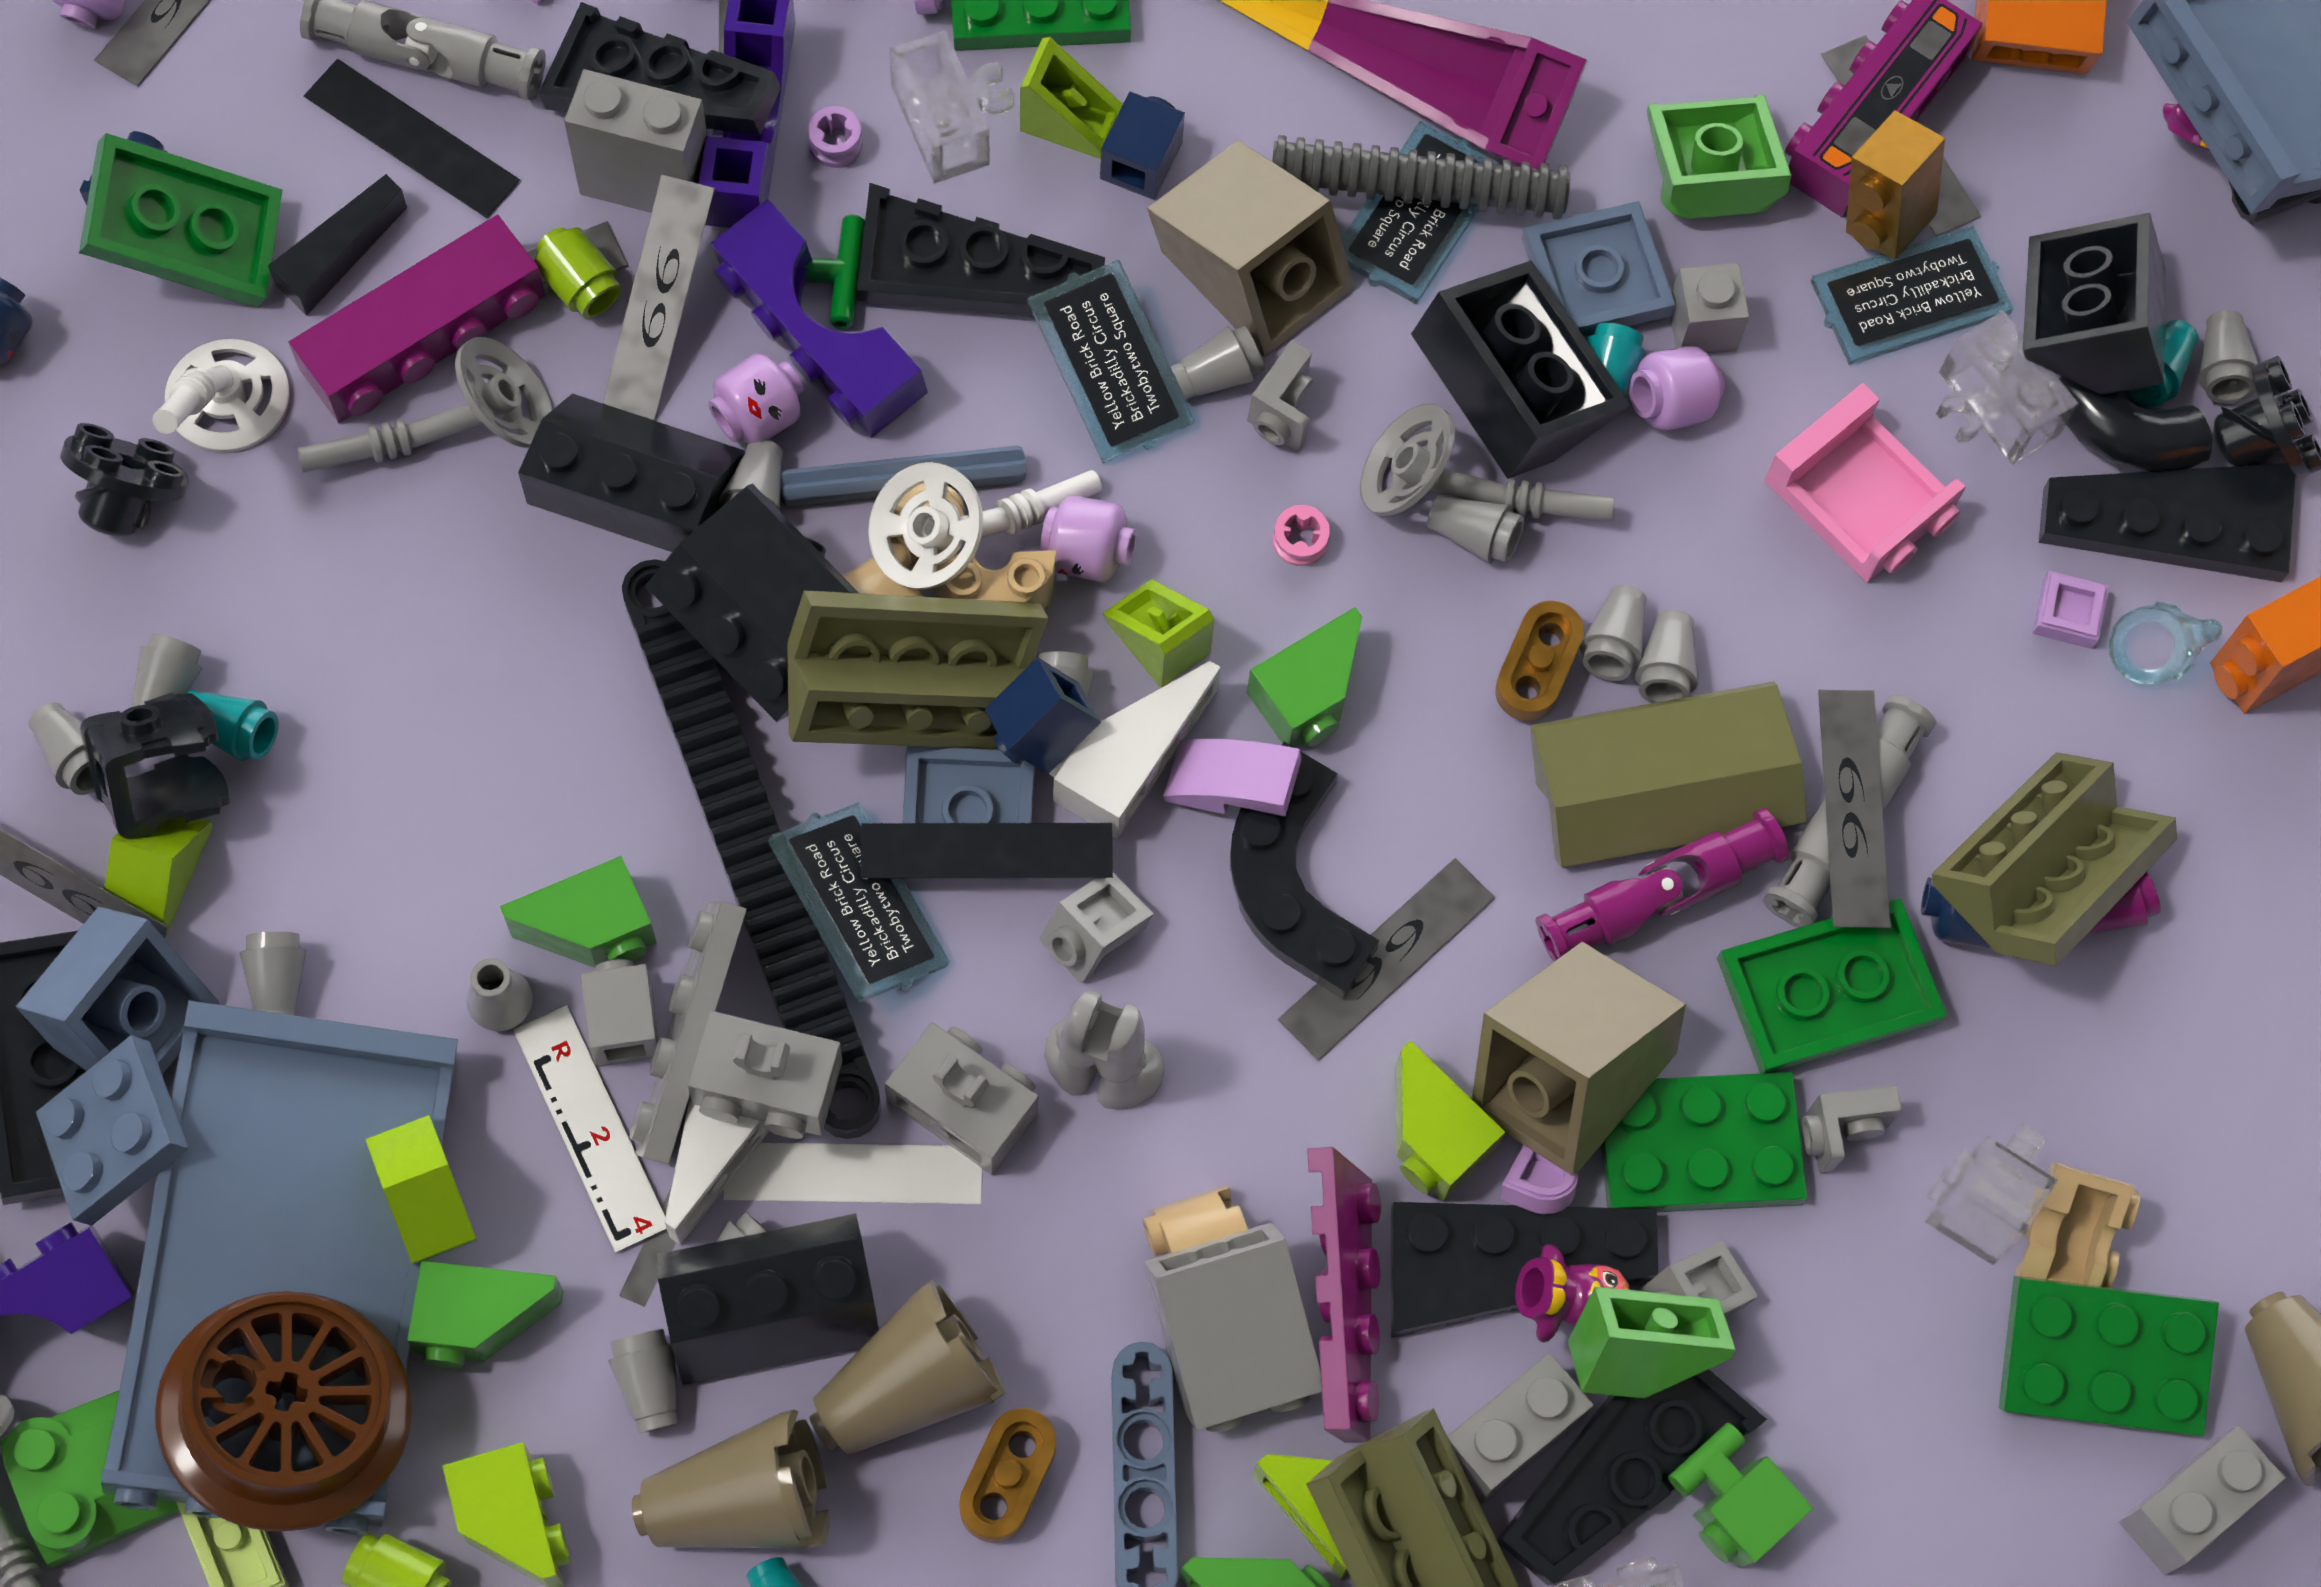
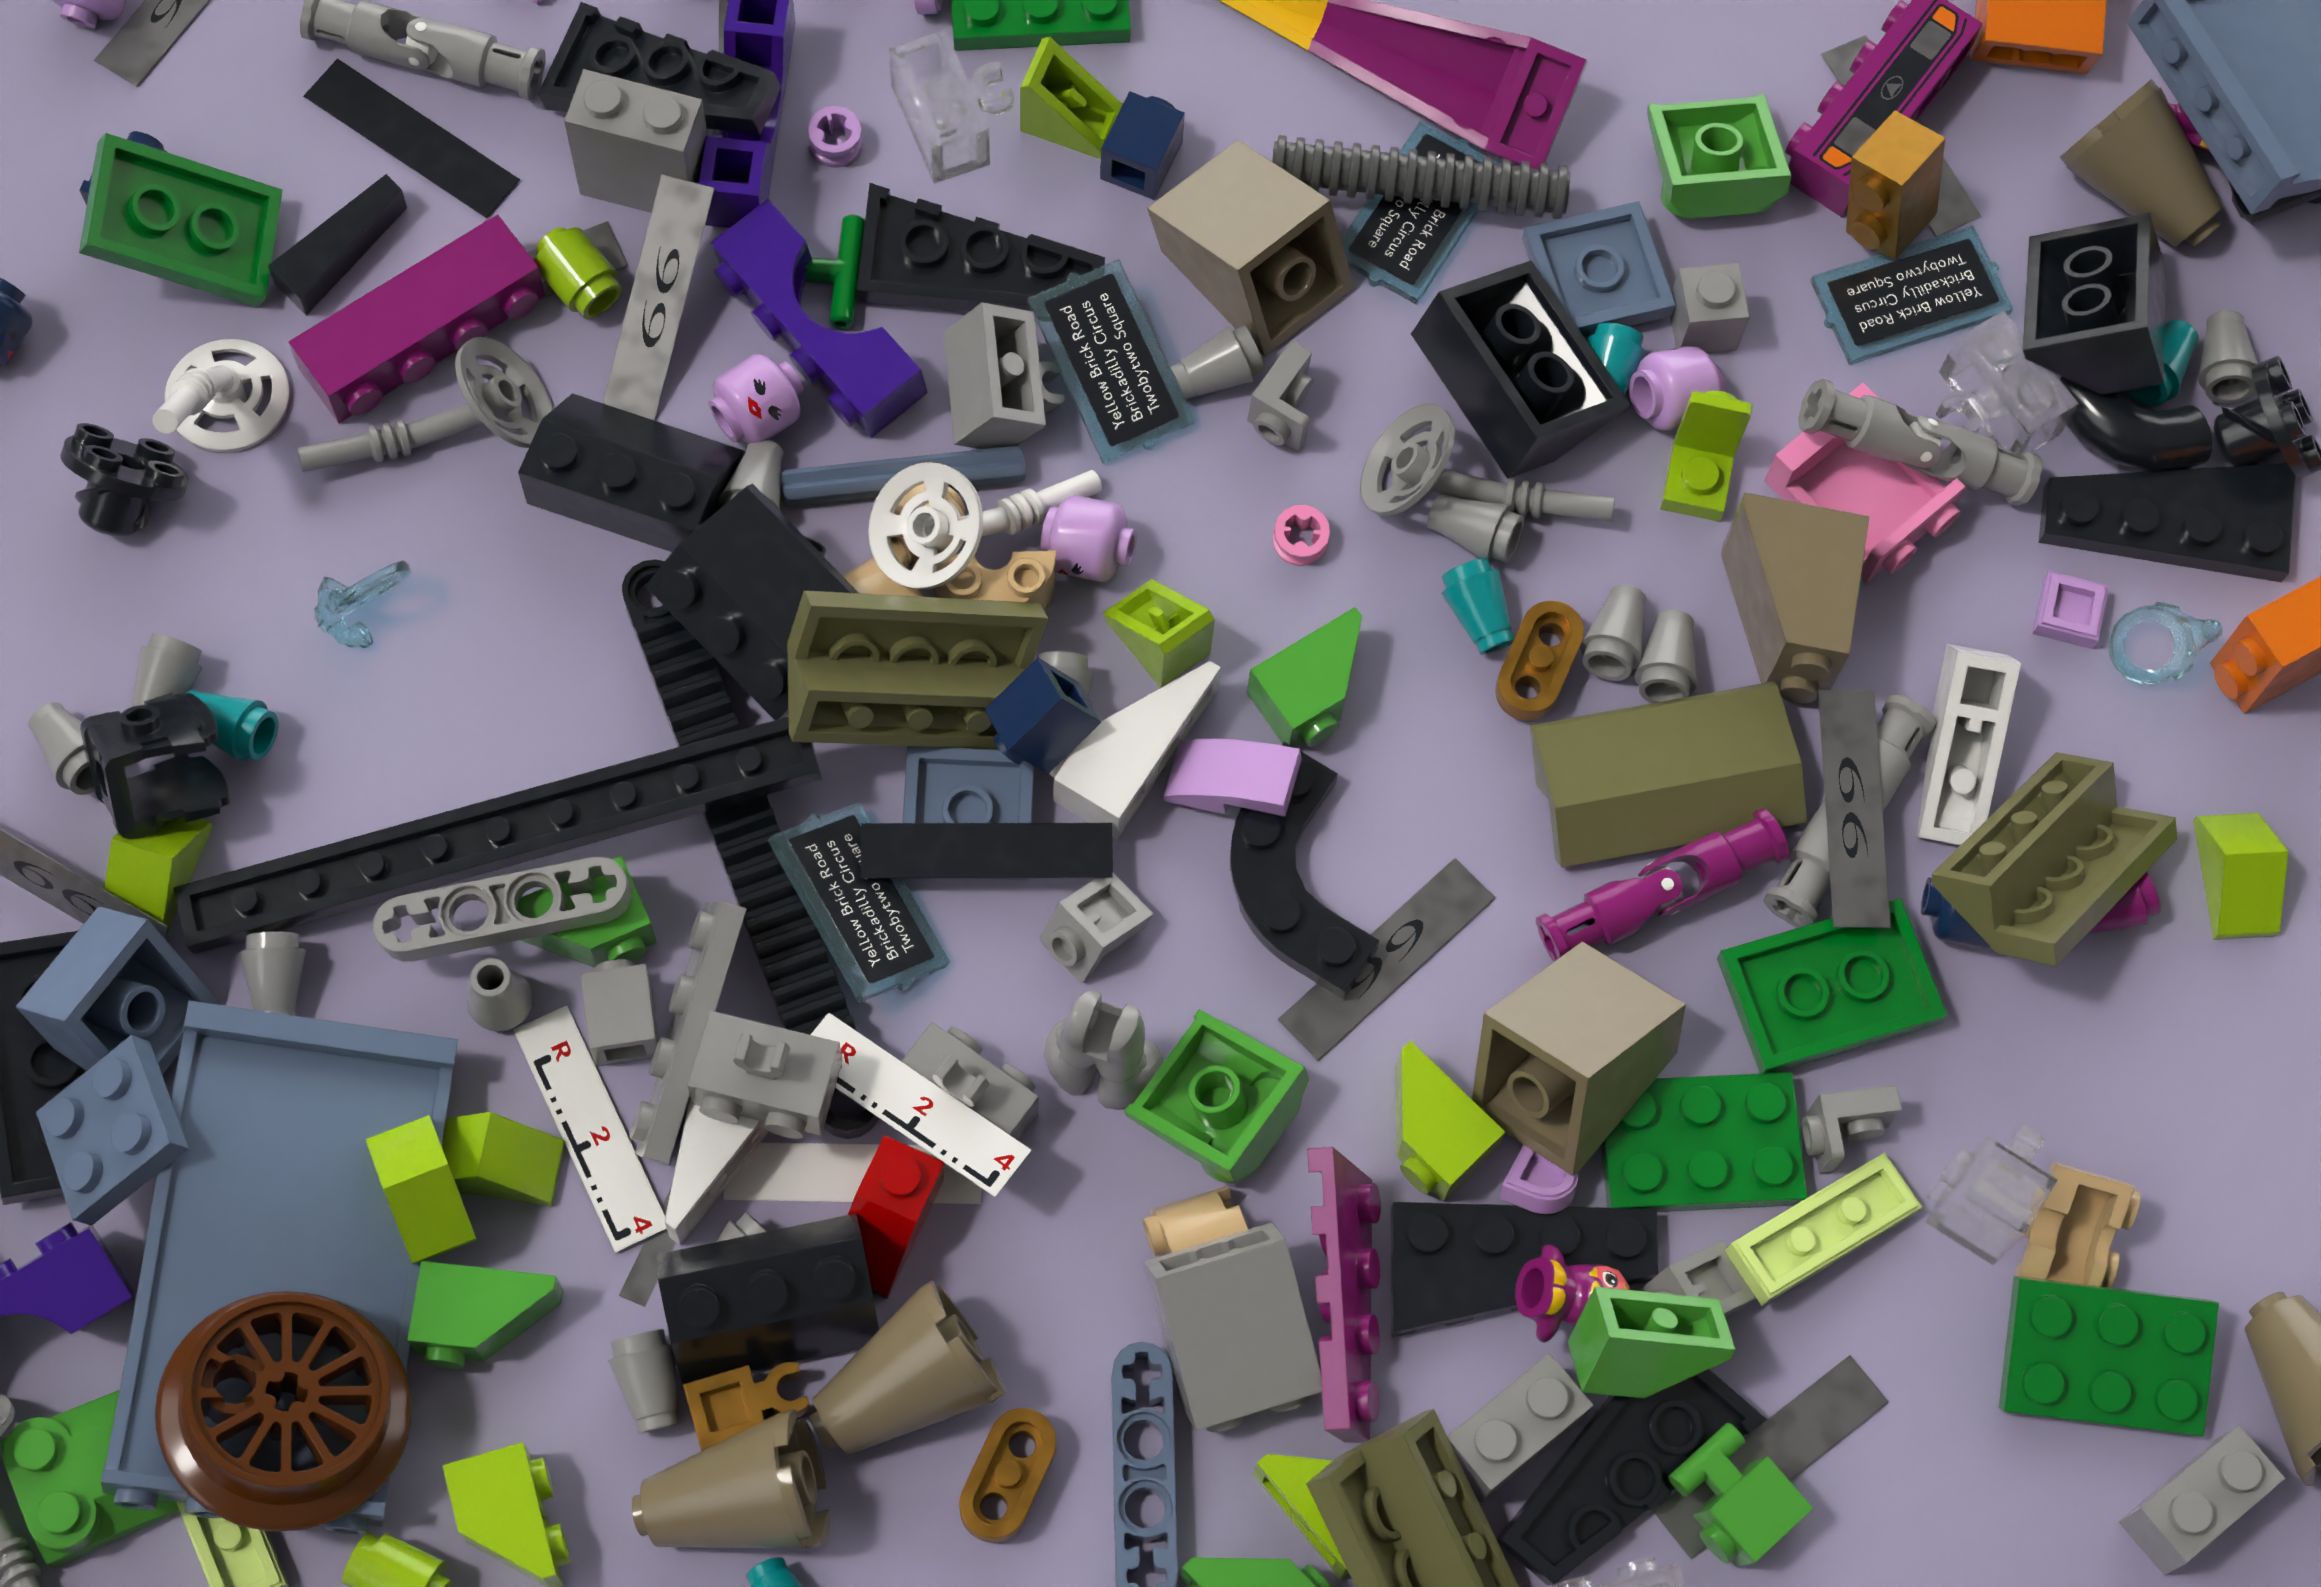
none -> black plate [174,716,822,954]
none -> clear light blue piece [314,560,411,648]
none -> light grey beam [373,857,632,962]
none -> lime slope [442,1112,565,1207]
none -> pearl gold plate [683,1362,811,1451]
none -> white sticker [811,1013,1031,1197]
none -> red slope [848,1135,945,1299]
none -> light grey brick [943,302,1065,449]
none -> bright green slope [1124,1009,1309,1183]
none -> teal cone [1441,557,1514,655]
none -> flat silver sticker [1652,1355,1889,1559]
none -> lime bracket [1660,391,1753,522]
none -> dark tan slope [1721,492,1869,703]
none -> yellowish green tile [1724,1152,1922,1306]
none -> light grey piece [1798,379,2043,506]
none -> white slope [1917,644,2021,845]
none -> dark tan cone [2060,79,2223,248]
none -> lime slope [2193,813,2289,940]

